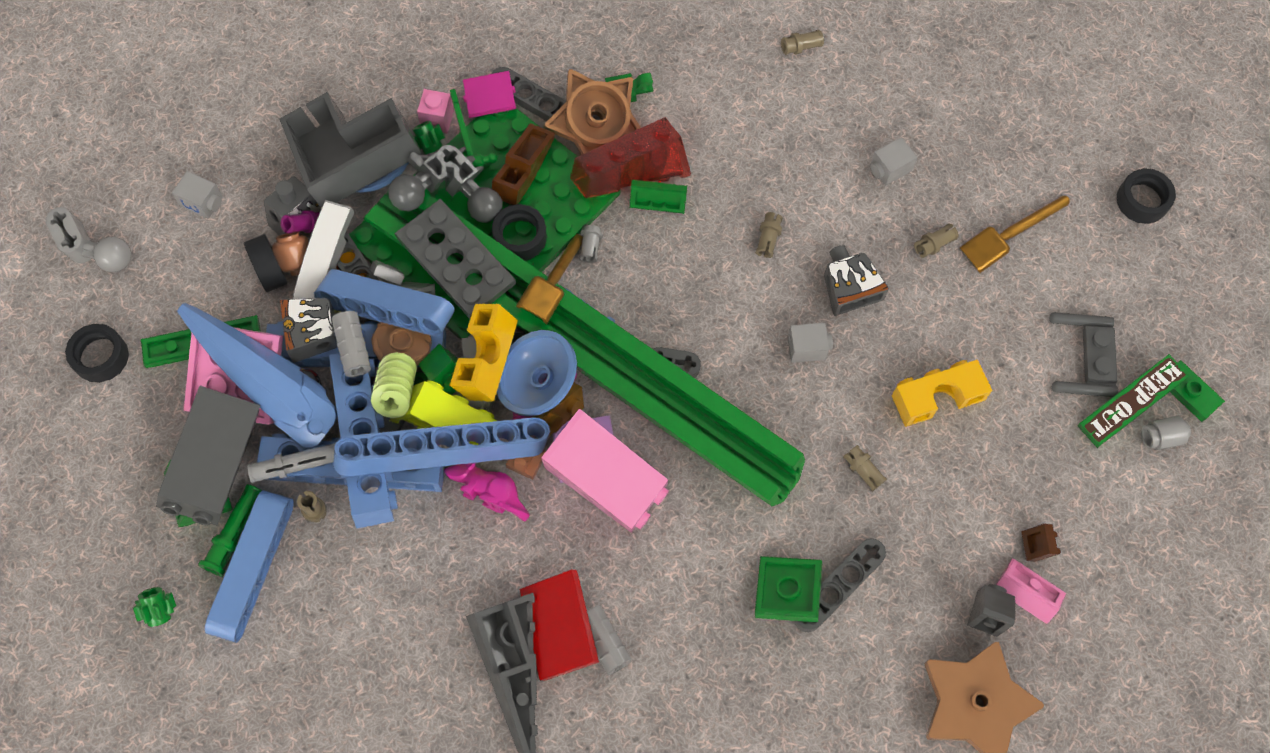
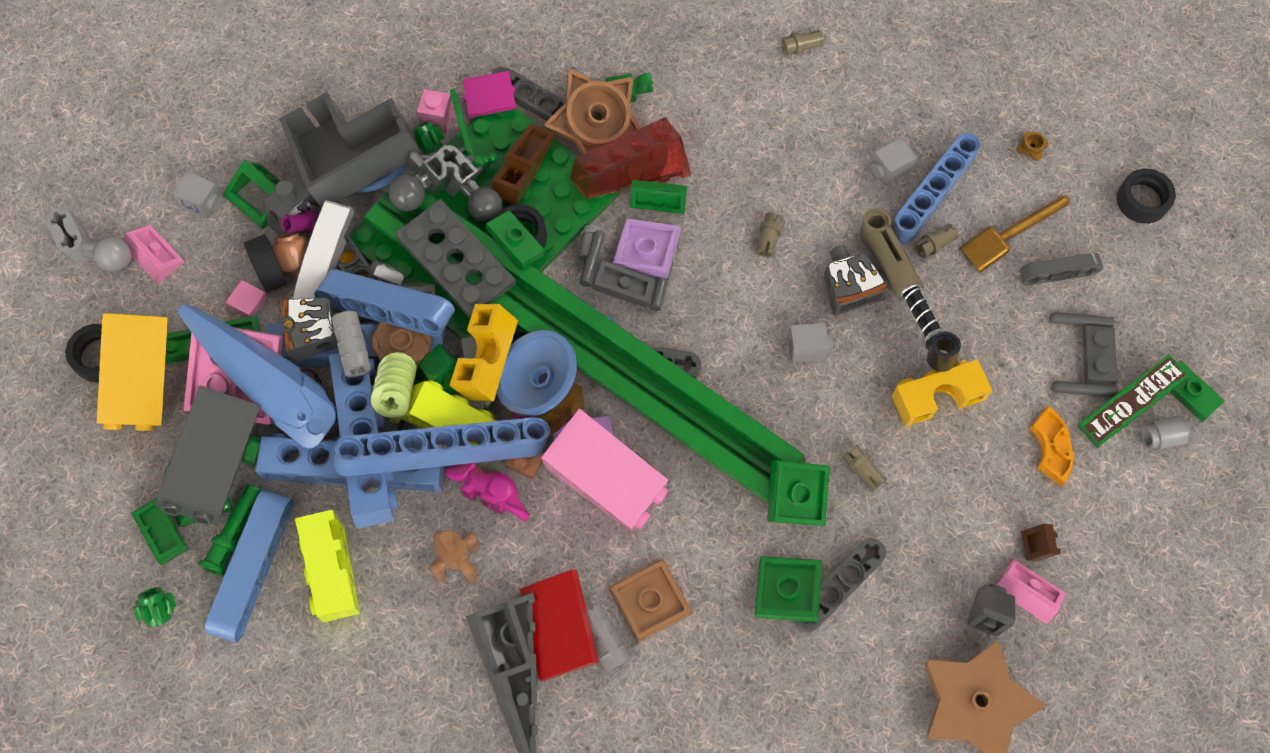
light grey pin [247,443,343,483] -> none
dark tan pin [297,491,326,522] -> none
pearl gold piece [516,234,583,324] -> none
none -> yellow slope [97,313,168,431]
none -> bright pink slope [124,225,184,283]
none -> green plate [131,498,189,566]
none -> green tile [223,160,281,229]
none -> bright pink tile [225,280,268,317]
none -> green tile [242,435,261,466]
none -> neon yellow wedge [295,509,360,623]
none -> medium nougat plant [430,531,480,583]
none -> green plate [486,210,545,269]
none -> dark grey plate [579,230,674,311]
none -> medium nougat tile [609,559,693,643]
none -> lavender tile [612,218,681,278]
none -> green tile [767,460,830,526]
none -> piece [860,208,961,372]
none -> medium blue beam [892,133,981,244]
none -> pearl gold plate [1017,132,1049,161]
none -> dark grey beam [1019,253,1103,286]
none -> light orange tile [1029,405,1074,487]

